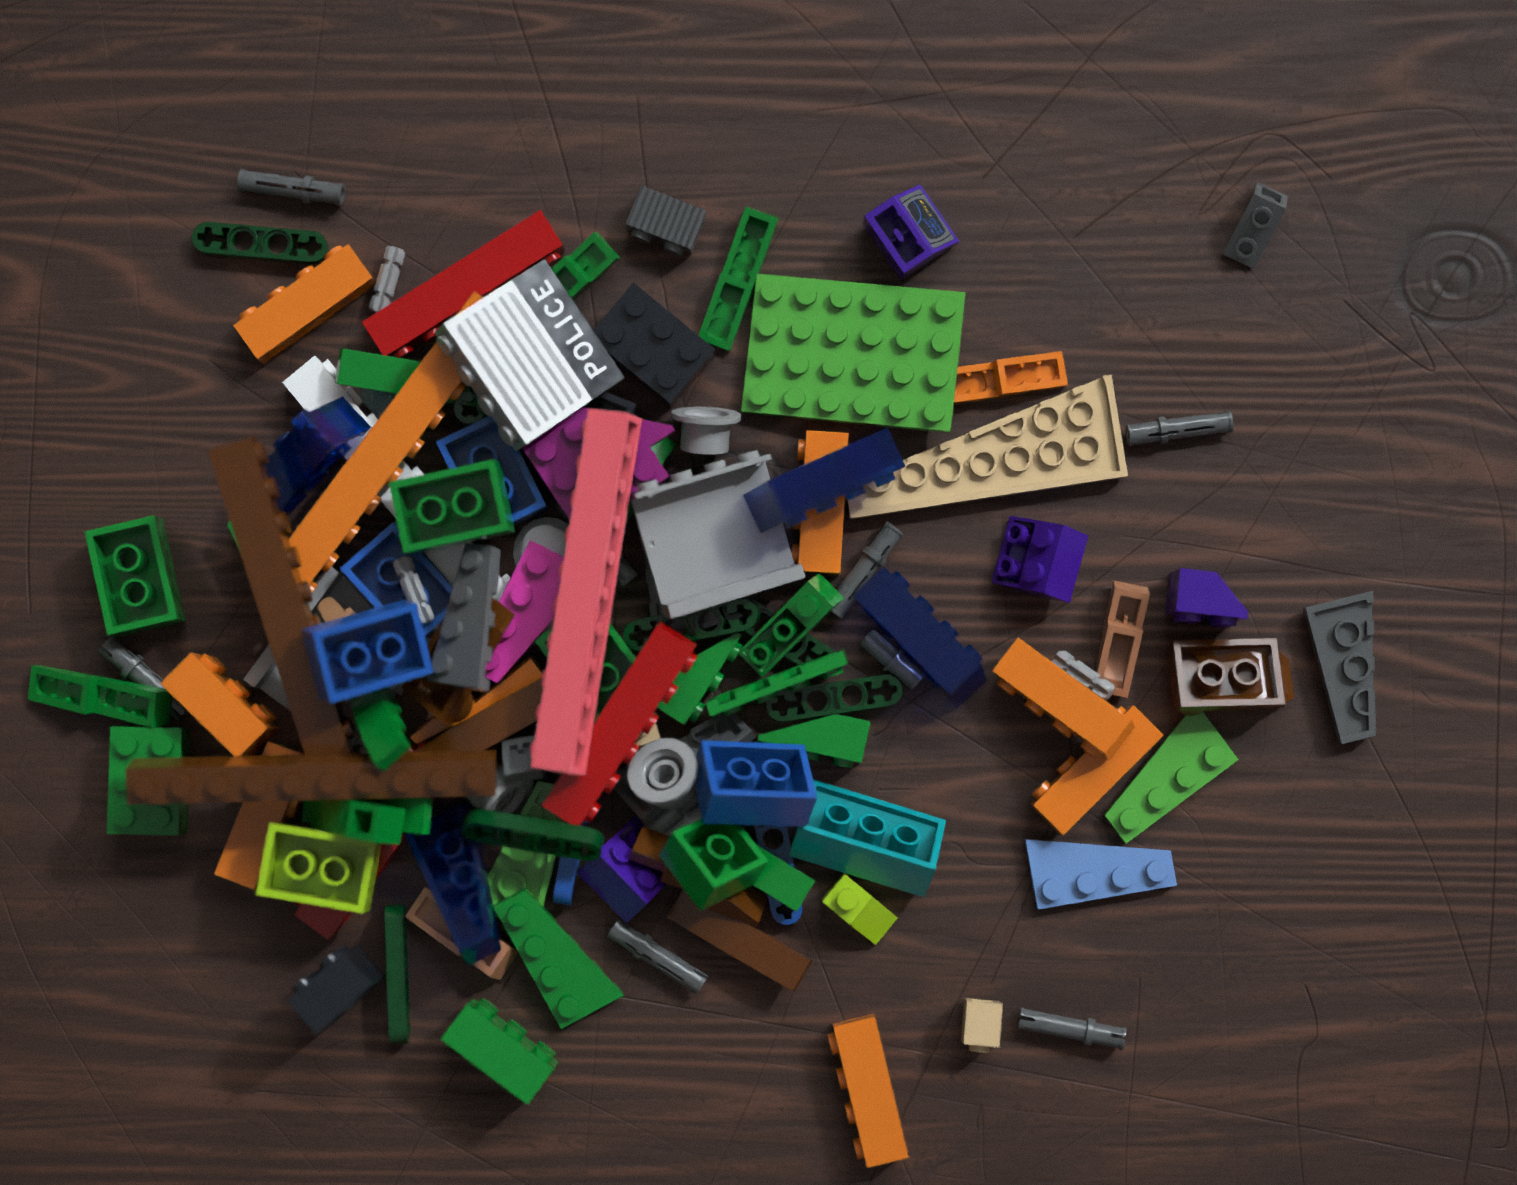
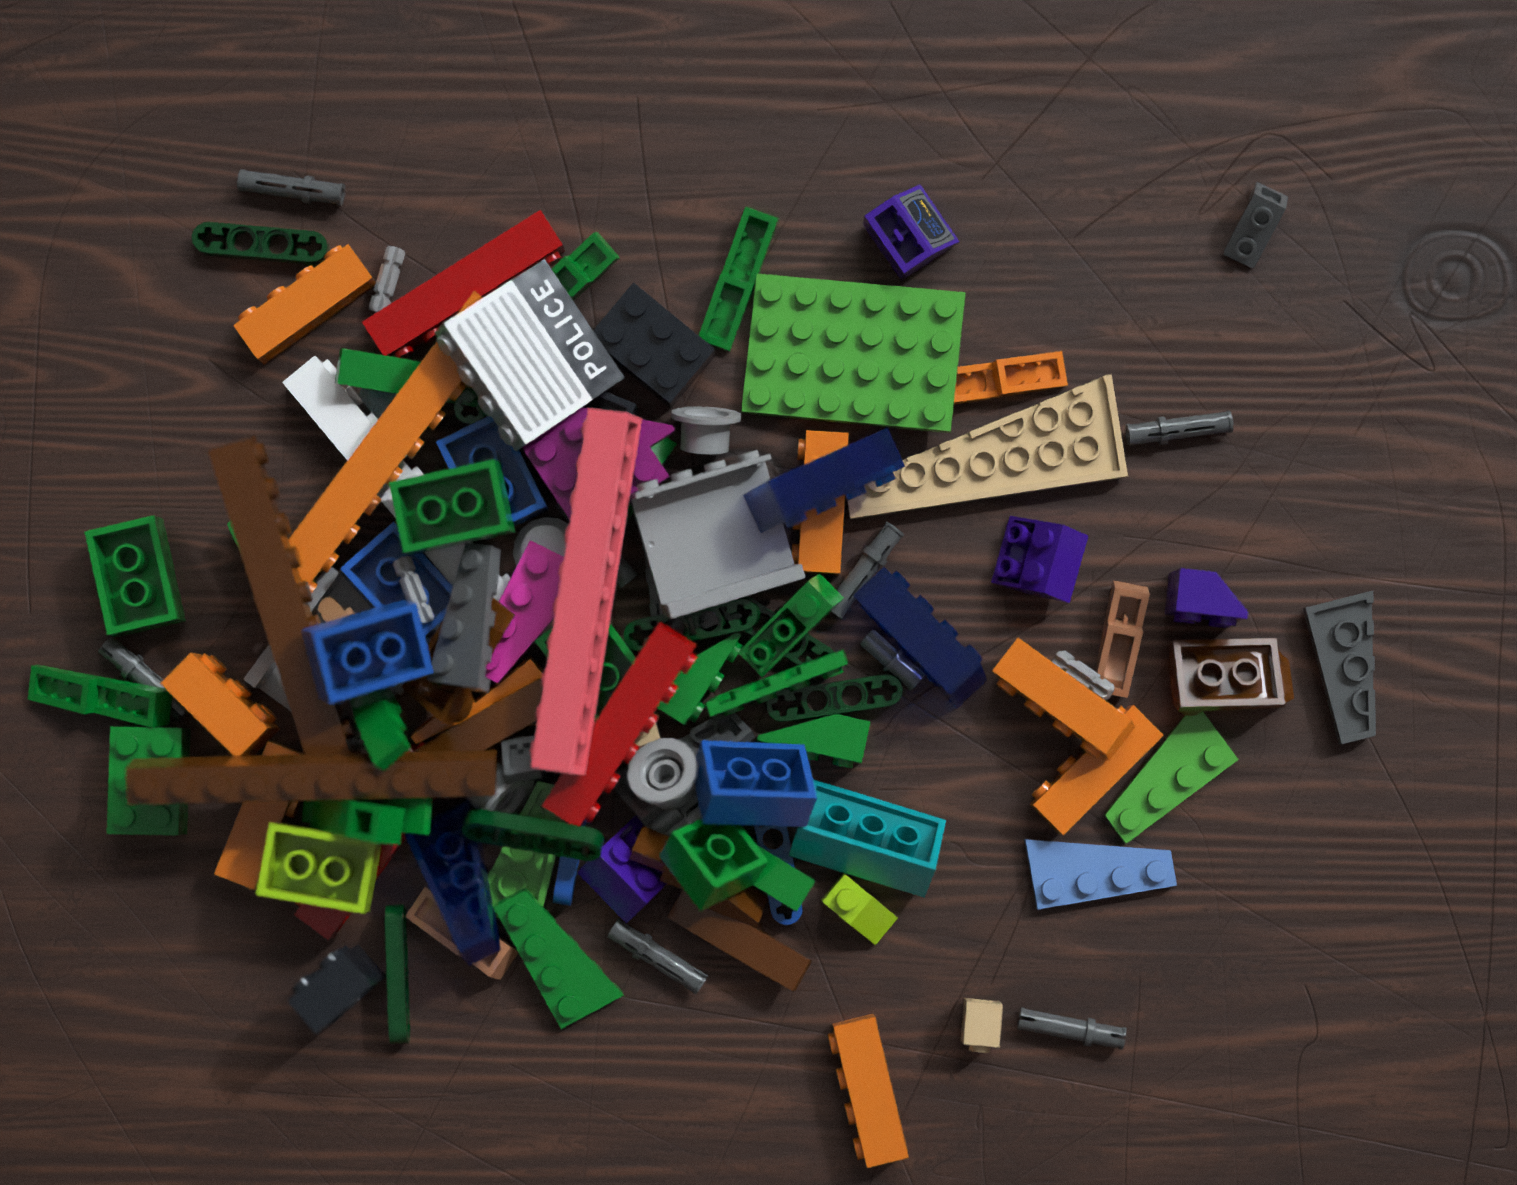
clear blue wedge [264,396,371,517] -> none
green brick [441,998,559,1105] -> none
dark grey brick [626,186,707,257] -> none

